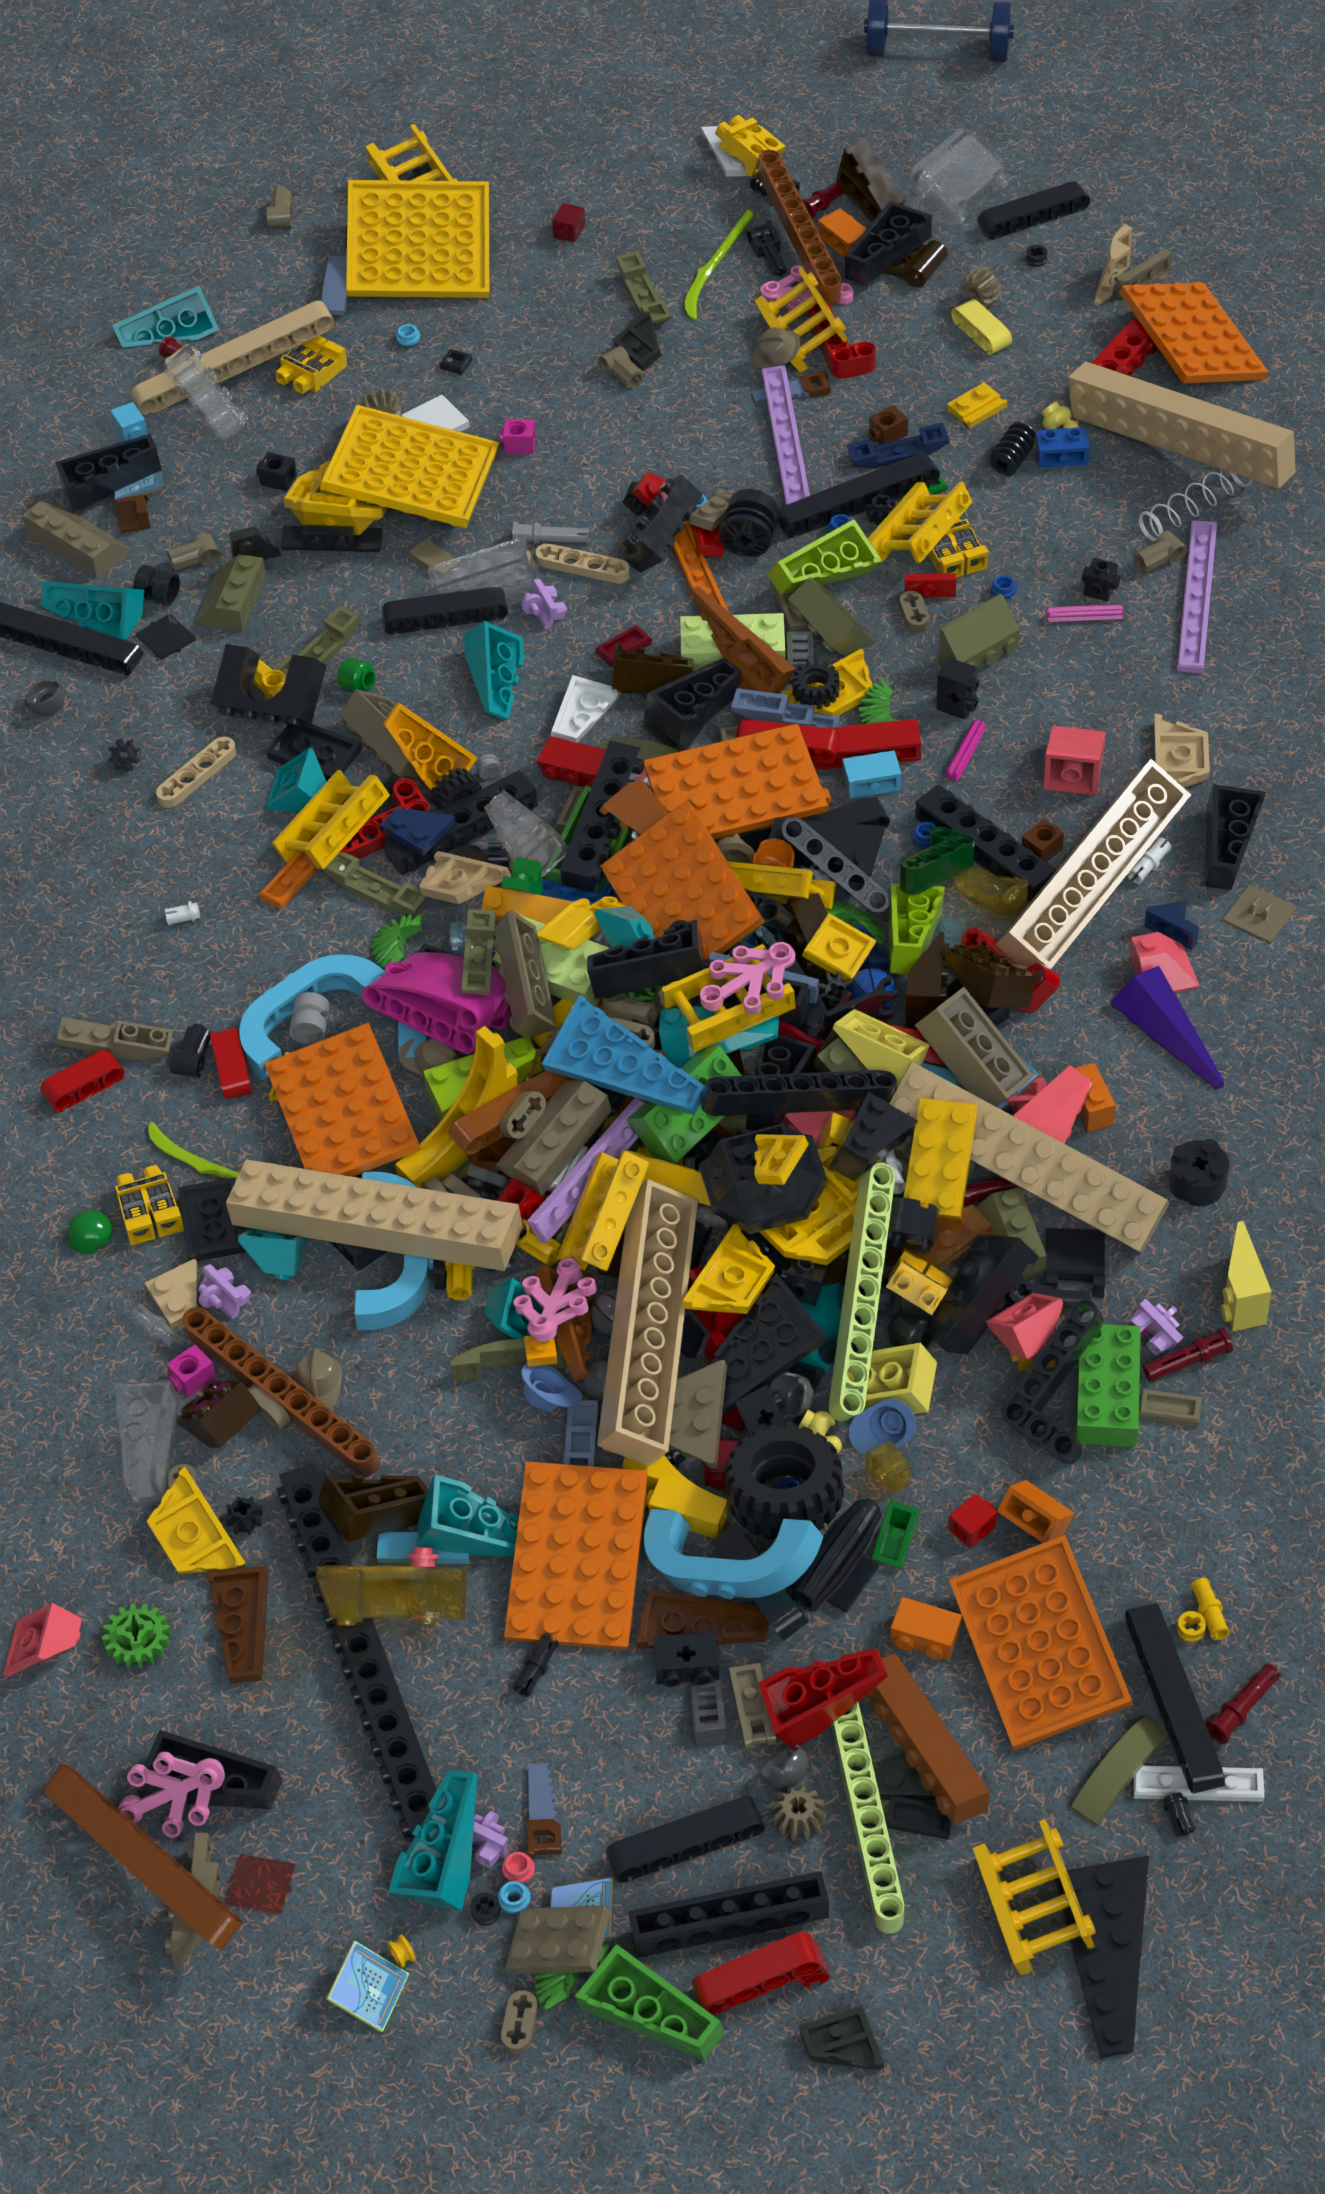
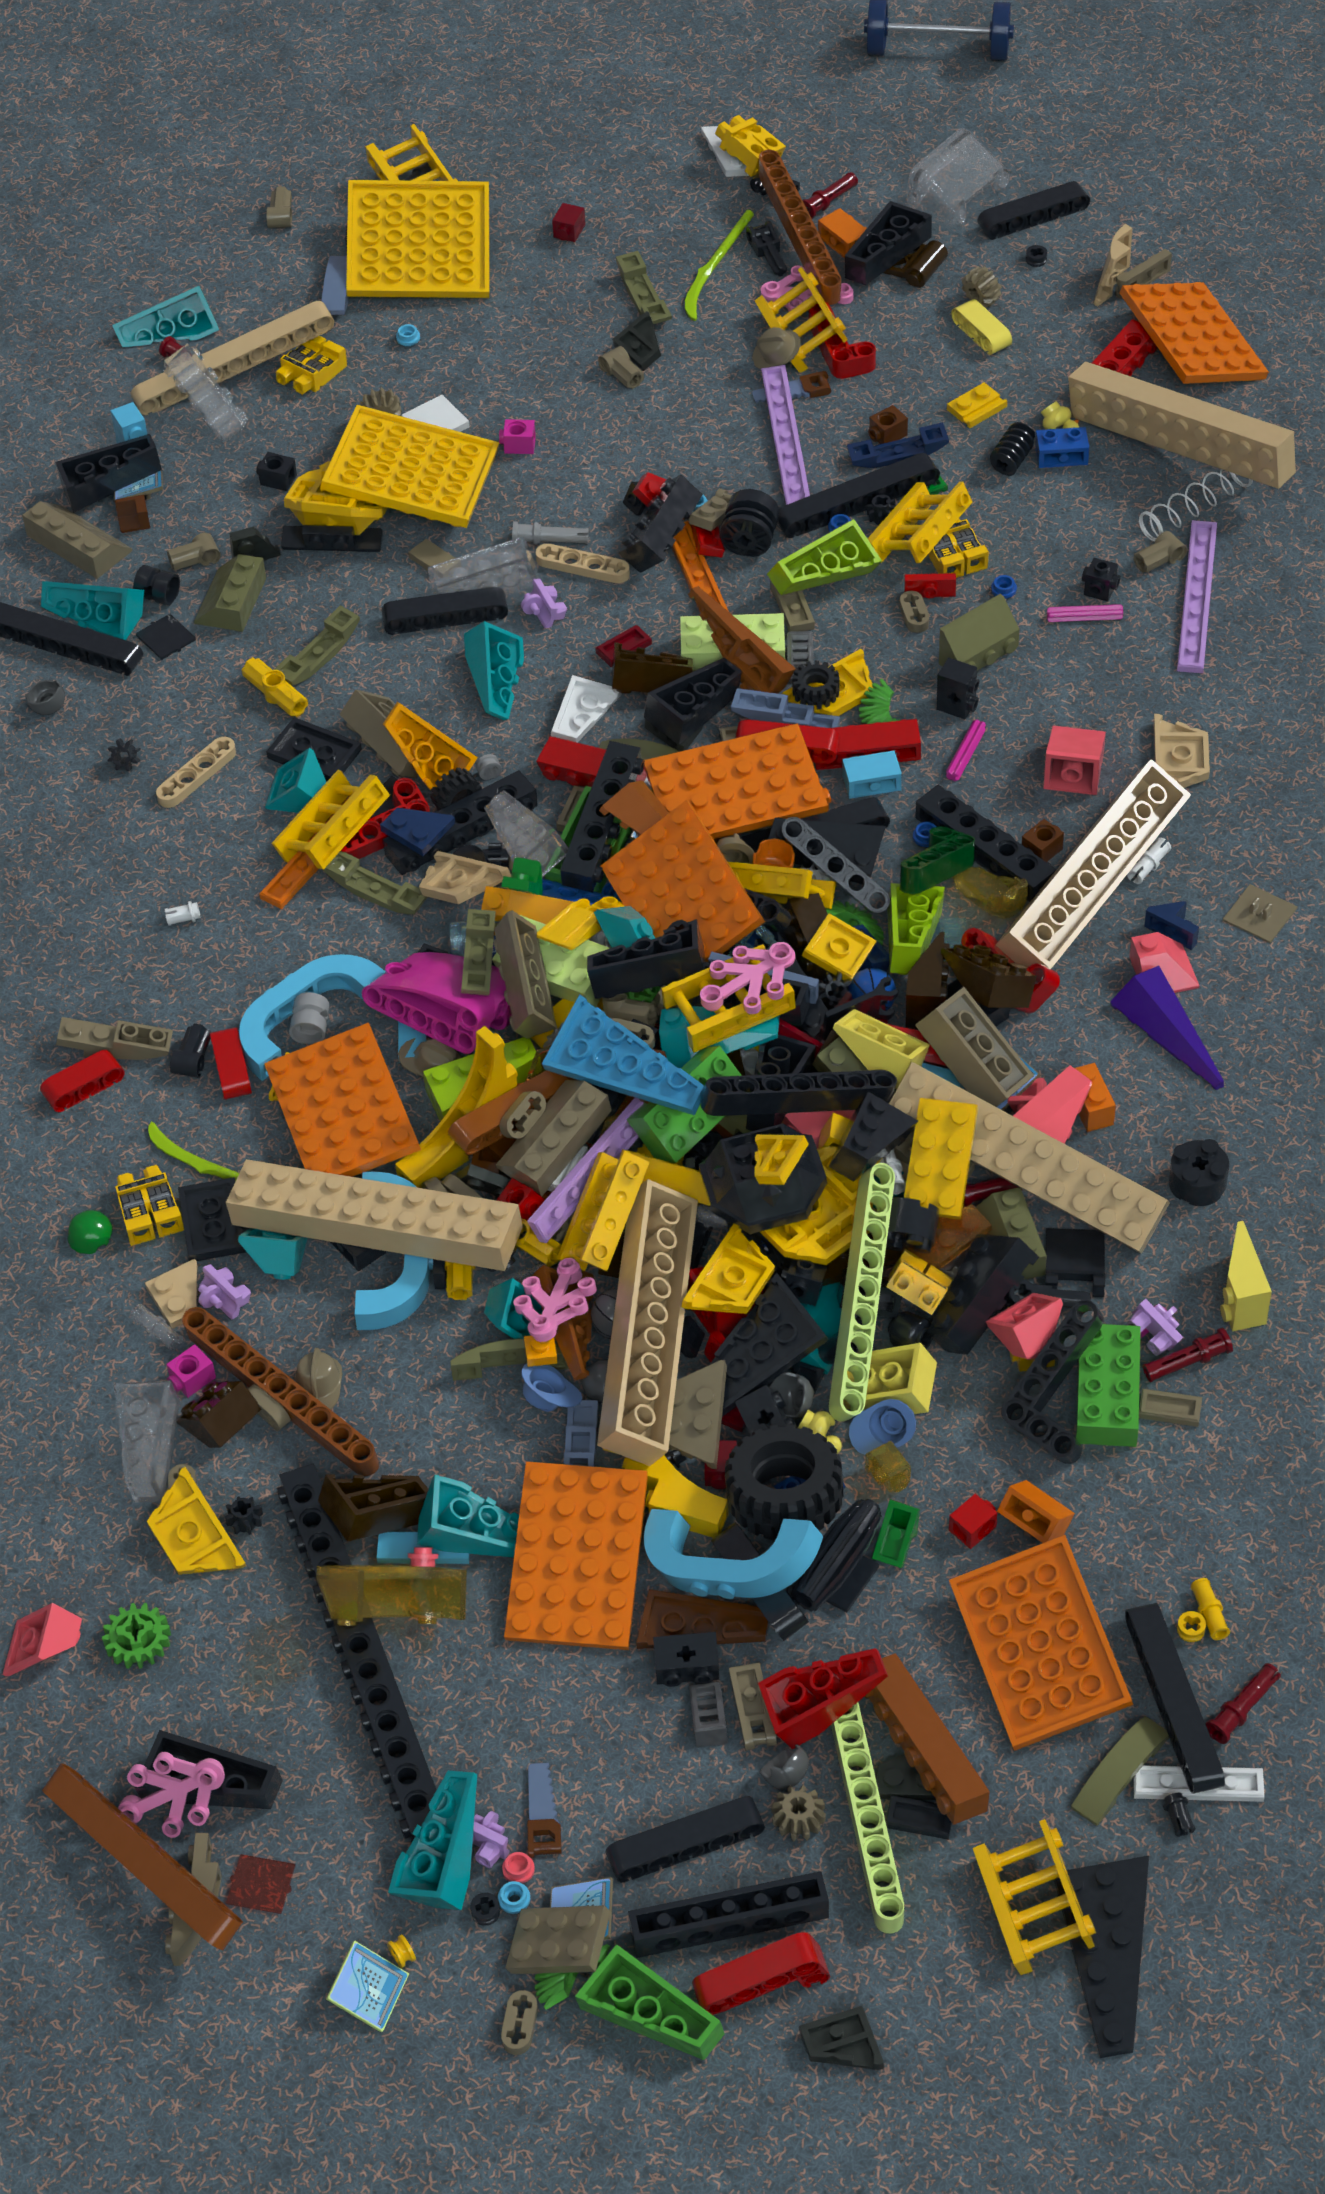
reddish brown wing [206,1566,269,1684] -> none
black arch [210,644,327,727] -> none
green head [337,658,376,693] -> none
bright green hair [371,913,424,968] -> none
black tile [440,349,473,375] -> none
black pin [513,1634,559,1697] -> none
olive slope [788,577,876,656] -> none
dark brown wedge [836,138,904,222] -> none
orange brick [890,1597,962,1661] -> none
black wedge [1205,784,1266,890] -> none

